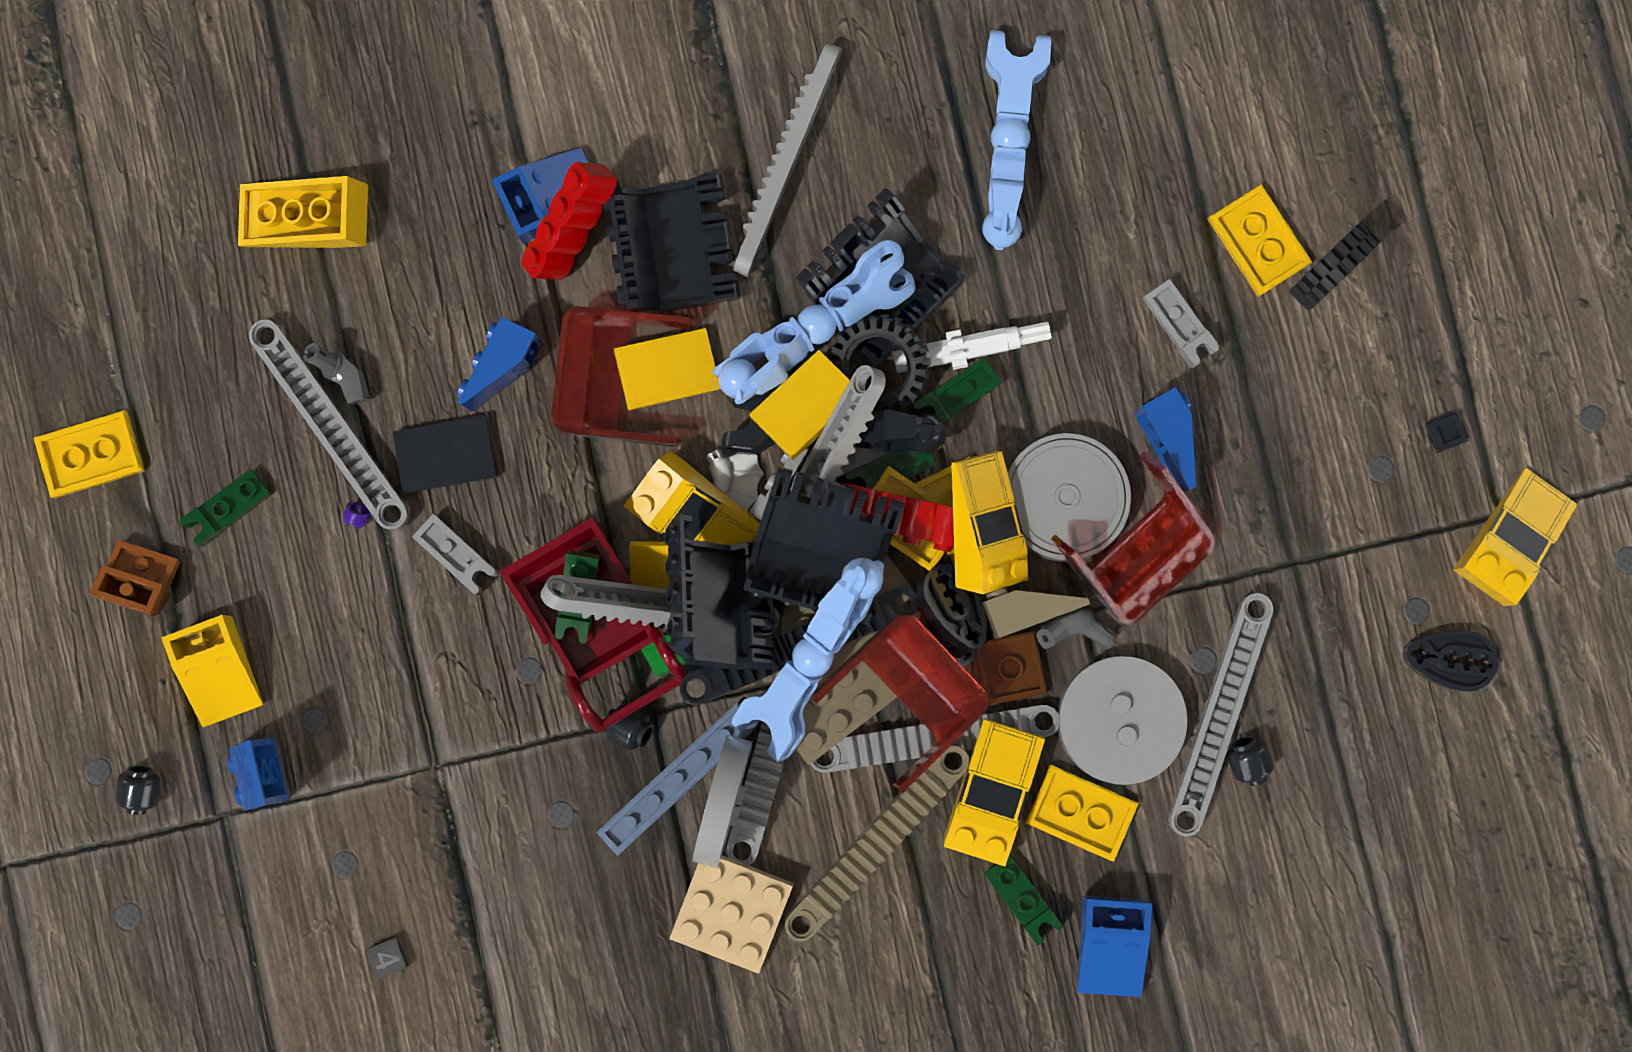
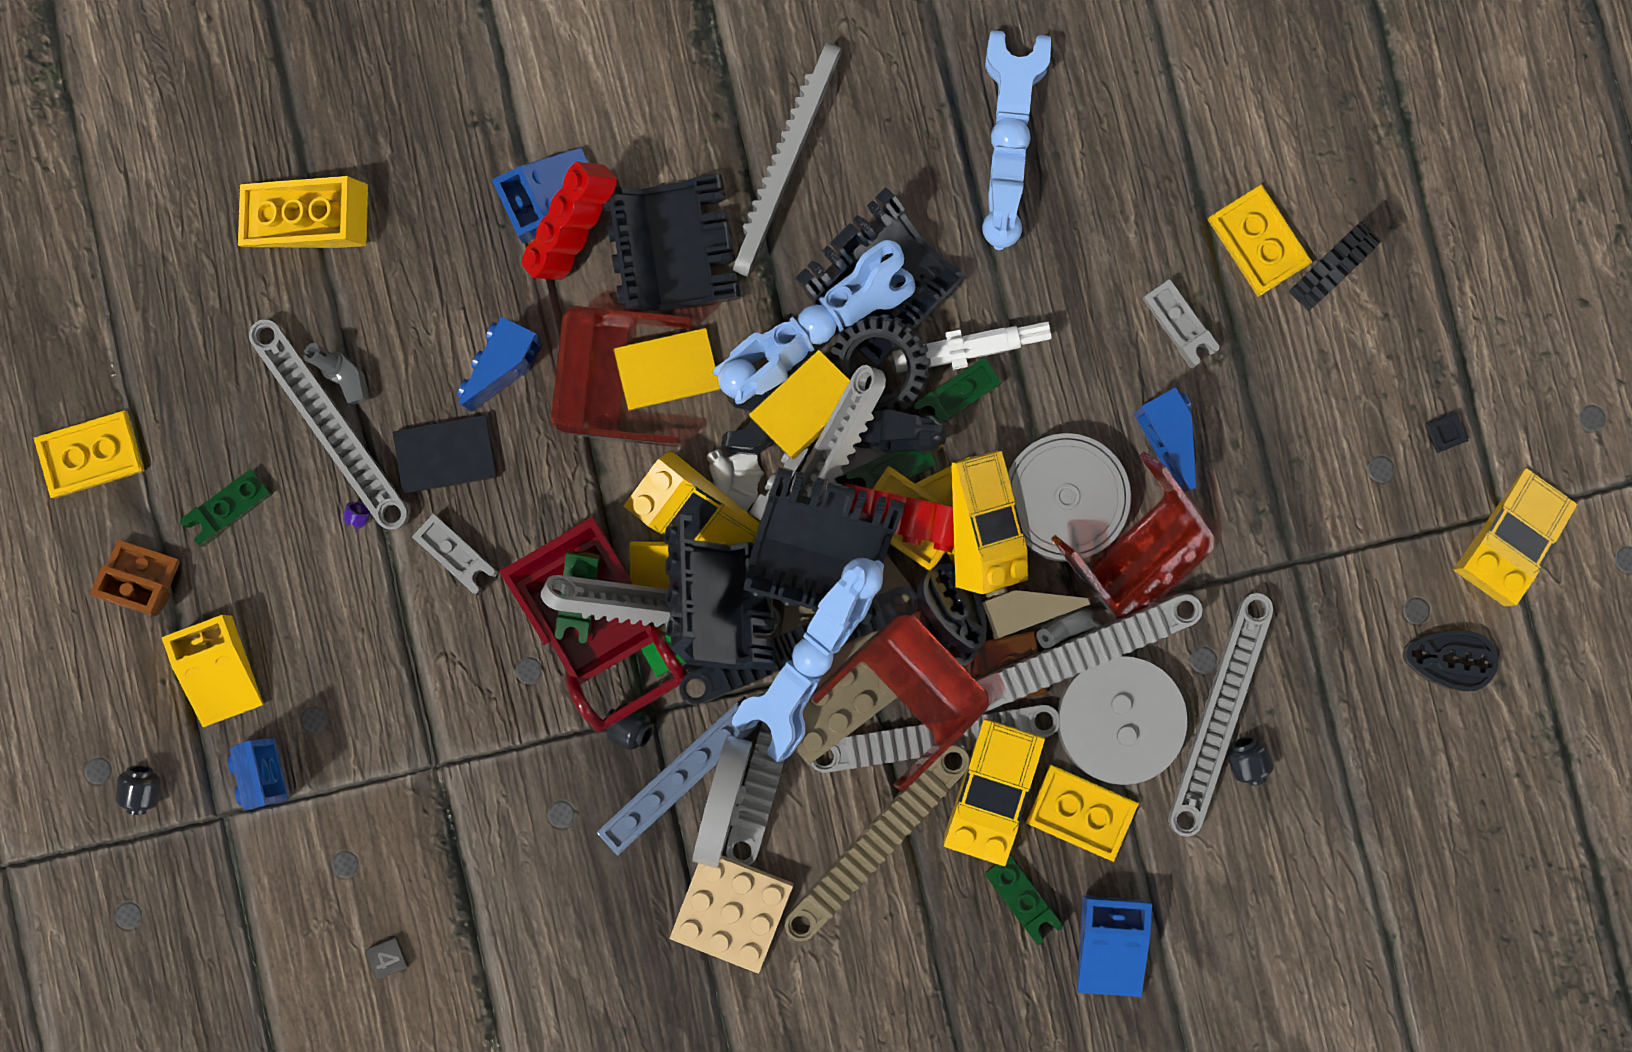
none -> light grey gear [962,593,1203,713]

